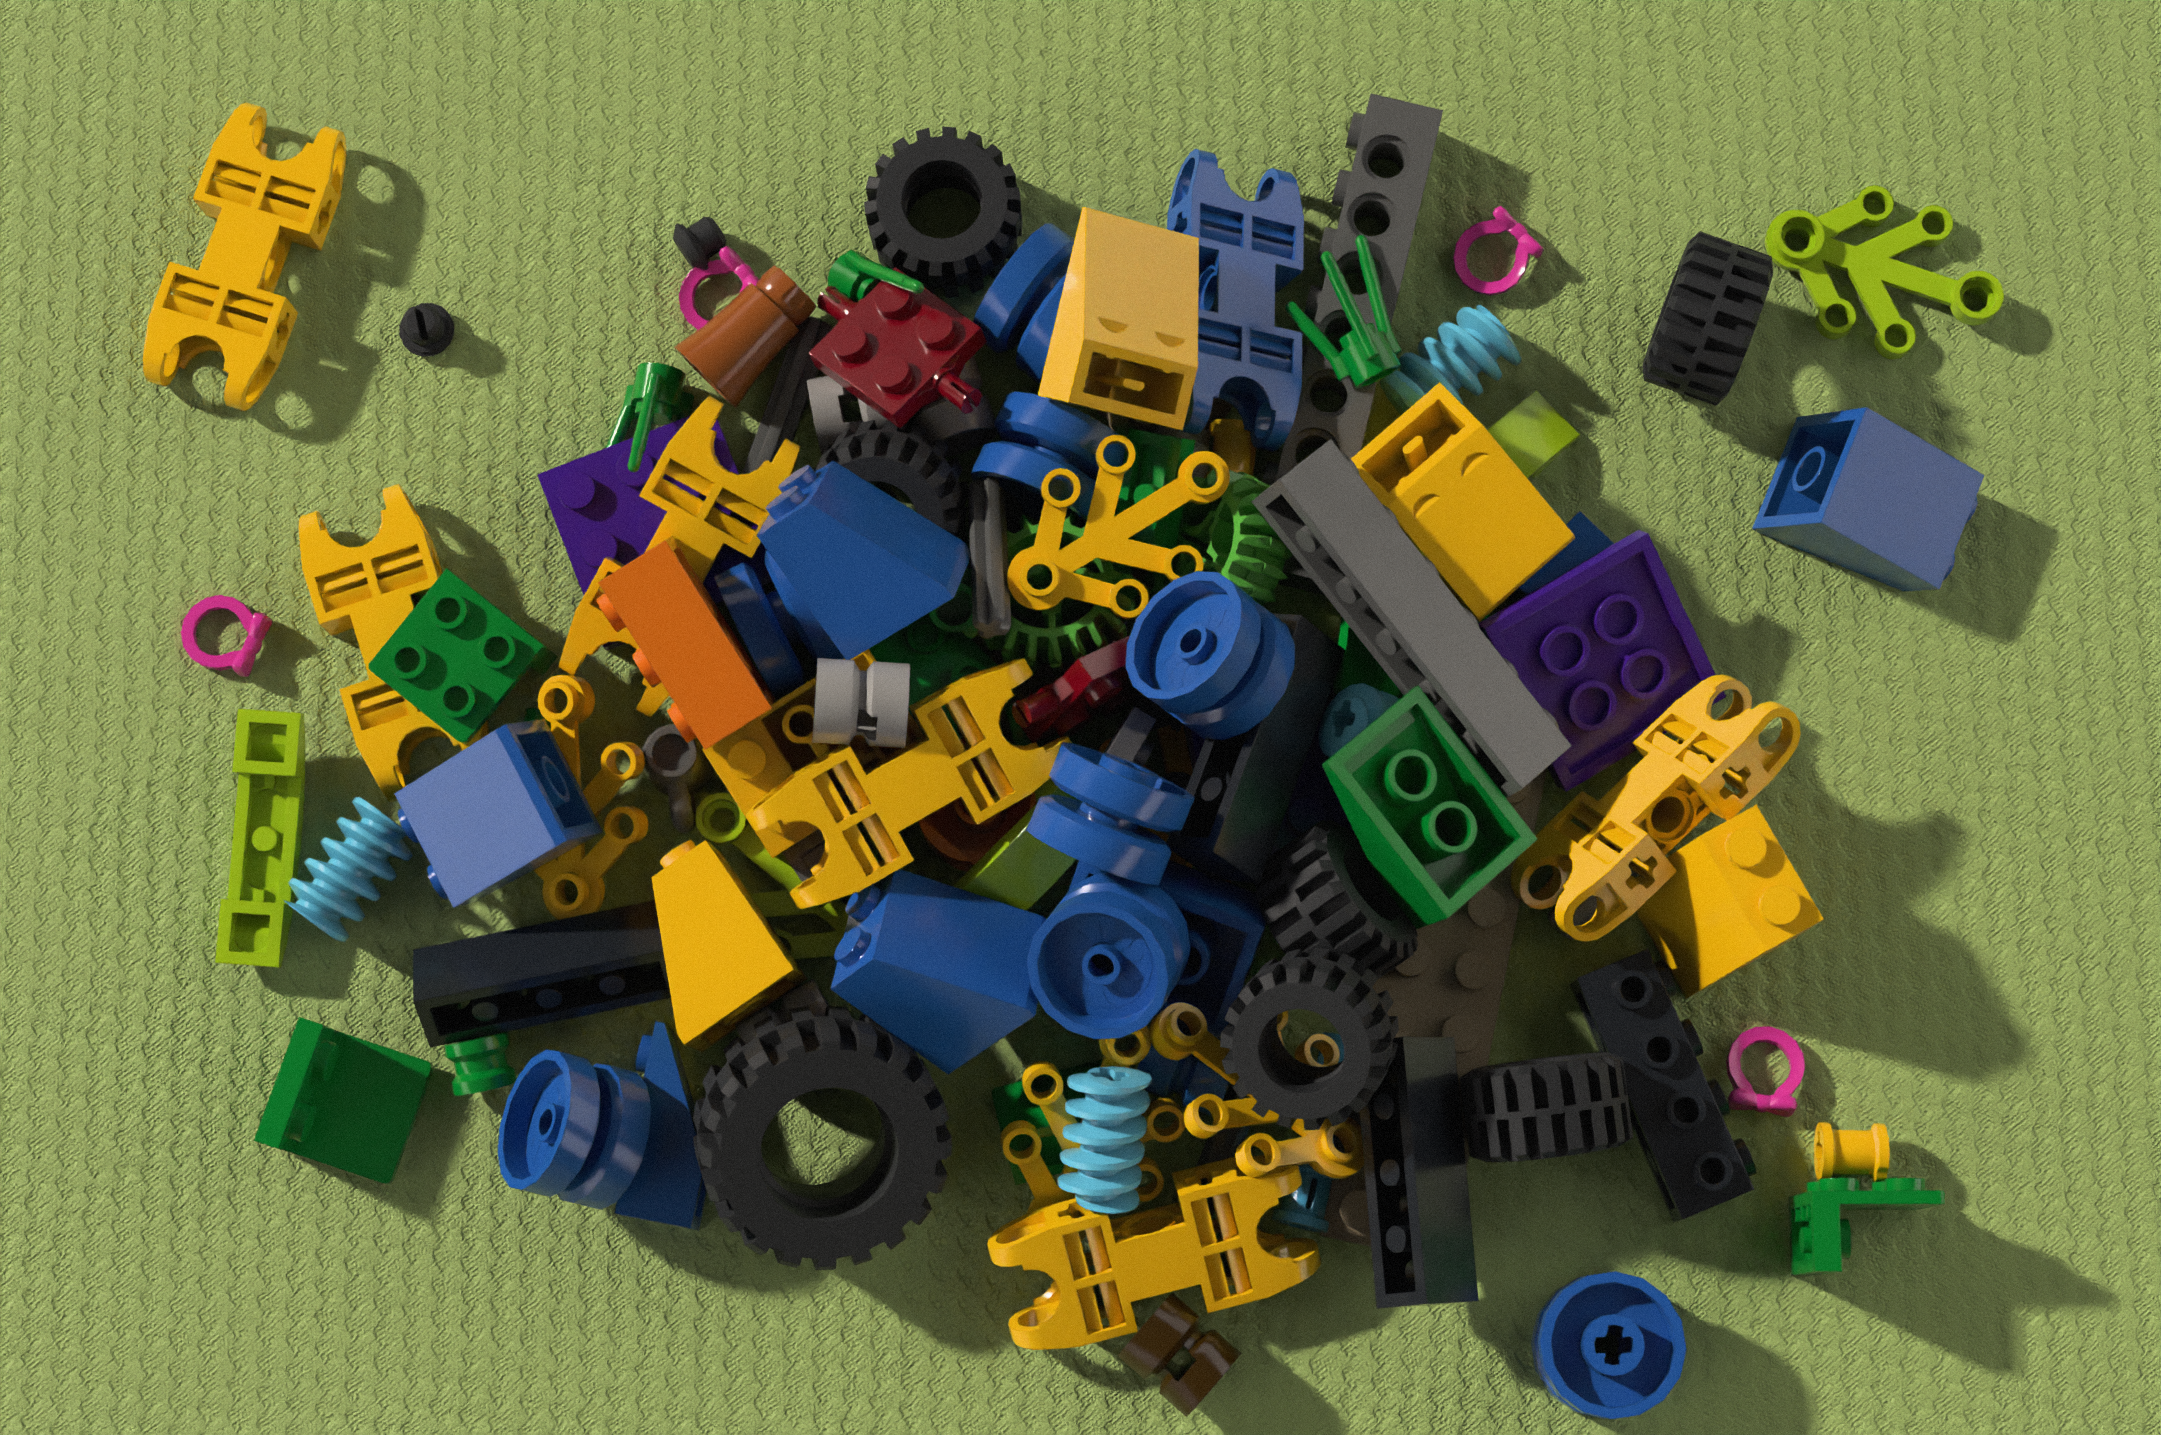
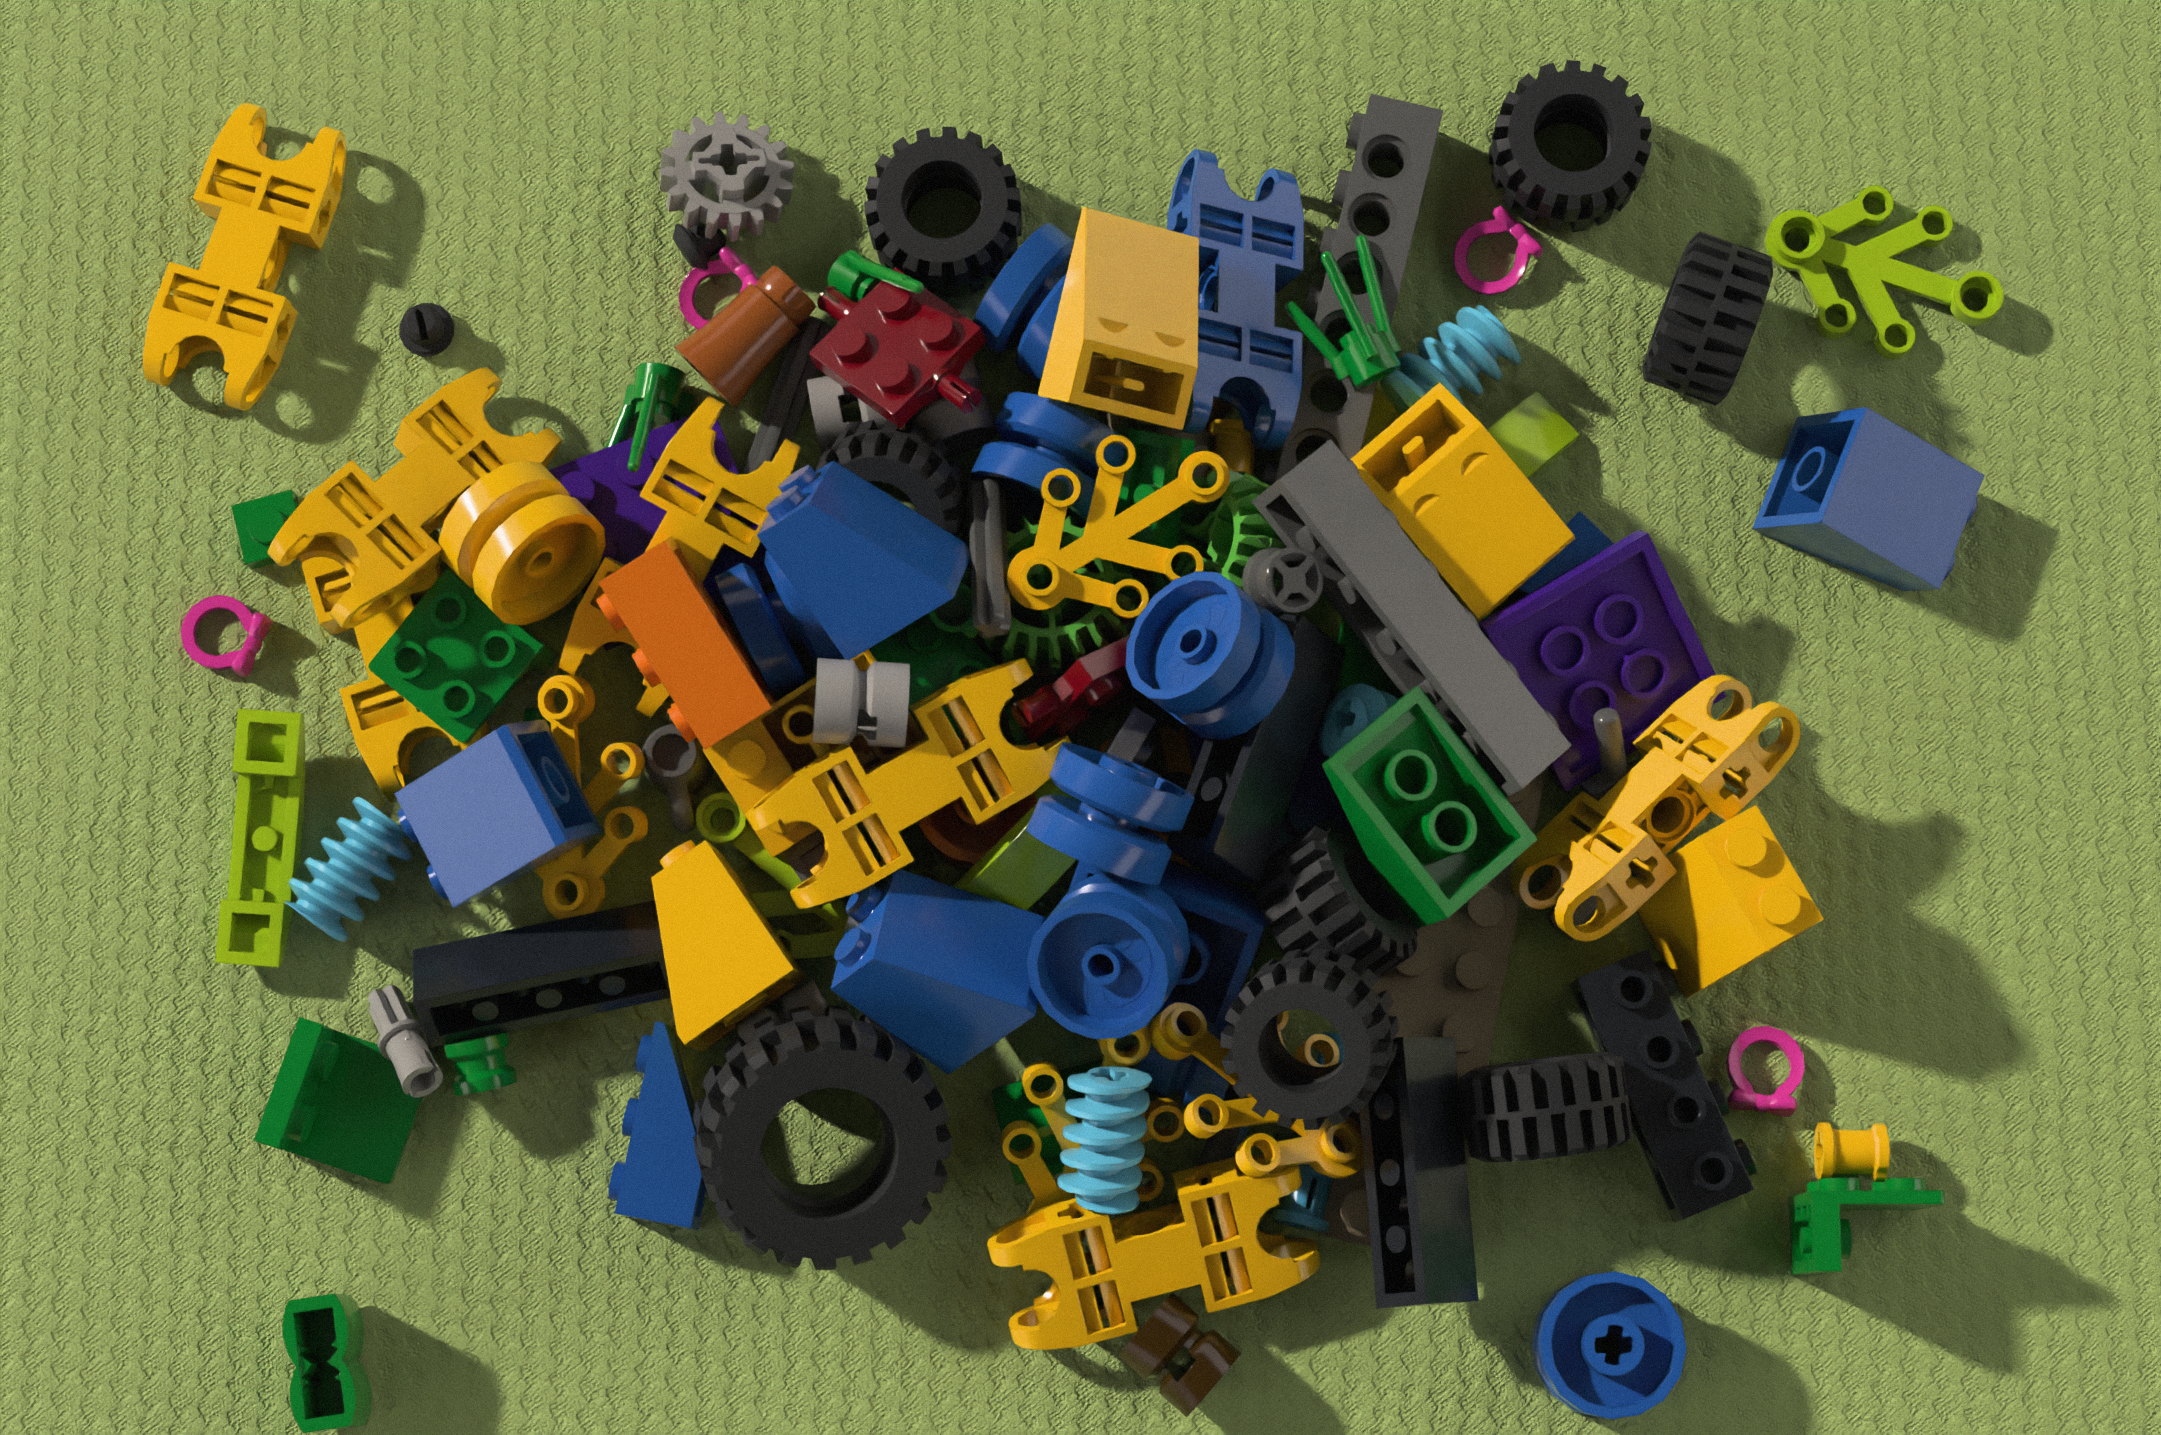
blue wheel [498,1049,651,1210] -> none
none -> green plate [231,489,299,569]
none -> yellow piece [268,367,563,629]
none -> green brick [282,1294,372,1433]
none -> light grey axle [368,985,443,1097]
none -> yellow wheel [439,460,606,626]
none -> light grey gear [659,112,794,241]
none -> dark grey wheel [1242,547,1324,613]
none -> black tyre [1489,60,1652,233]
none -> dark grey bar [1579,708,1642,801]

